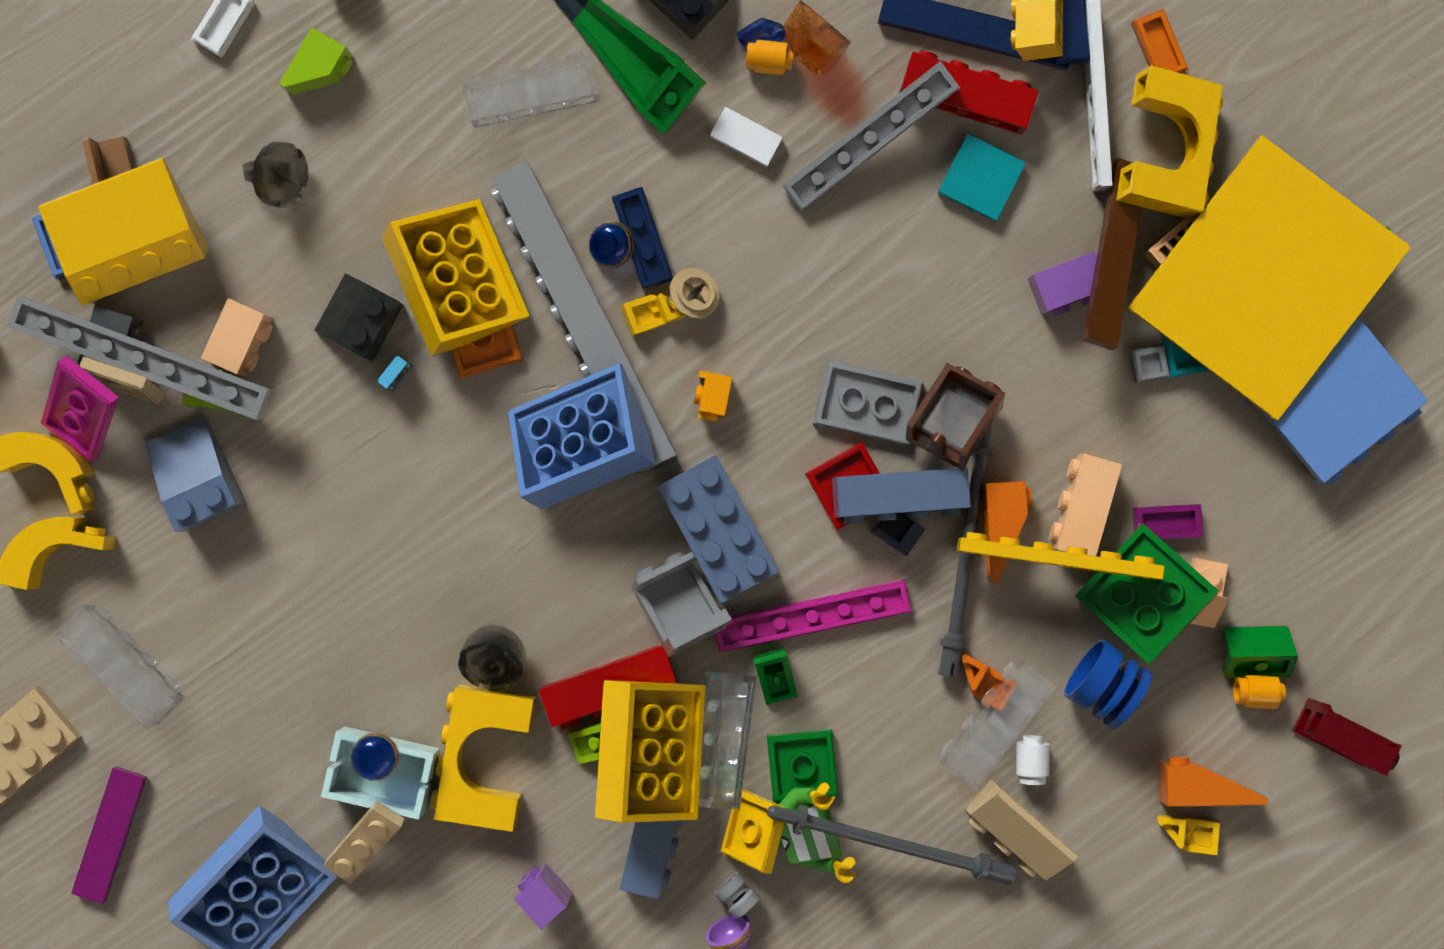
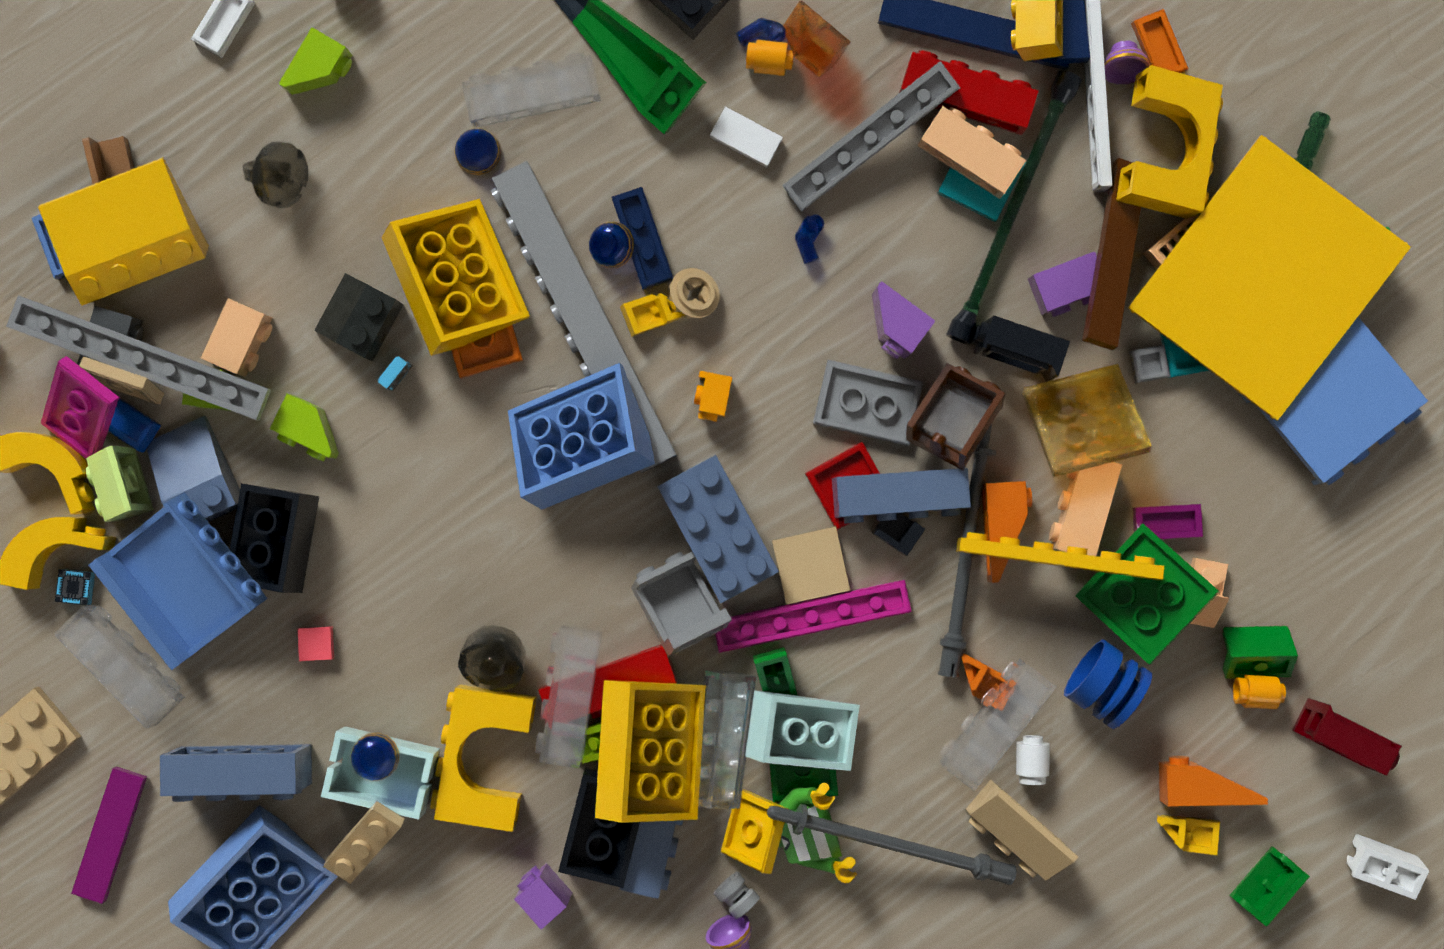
none -> tile [55,569,95,605]
none -> yellowish green slope [86,445,153,522]
none -> medium blue panel [88,492,268,670]
none -> blue tile [108,397,162,453]
none -> sand blue brick [160,744,312,802]
none -> black slope [230,483,319,593]
none -> lime slope [269,393,339,461]
none -> coral tile [297,626,334,661]
none -> clear blue piece [454,128,501,175]
none -> clear brick [535,626,602,769]
none -> black slope [558,768,640,888]
none -> light aqua slope [745,690,860,771]
none -> tan tile [772,526,850,605]
none -> clear blue arm [795,214,825,264]
none -> medium lavender slope [872,281,935,359]
none -> light nougat brick [918,106,1026,199]
none -> clear green hose [946,70,1082,345]
none -> black window [971,315,1070,382]
none -> clear yellow plate [1022,364,1152,477]
none -> medium lavender piece [1104,41,1150,84]
none -> green hinge [1229,846,1310,927]
none -> clear green axle [1294,111,1331,171]
none -> white hinge [1347,834,1429,900]

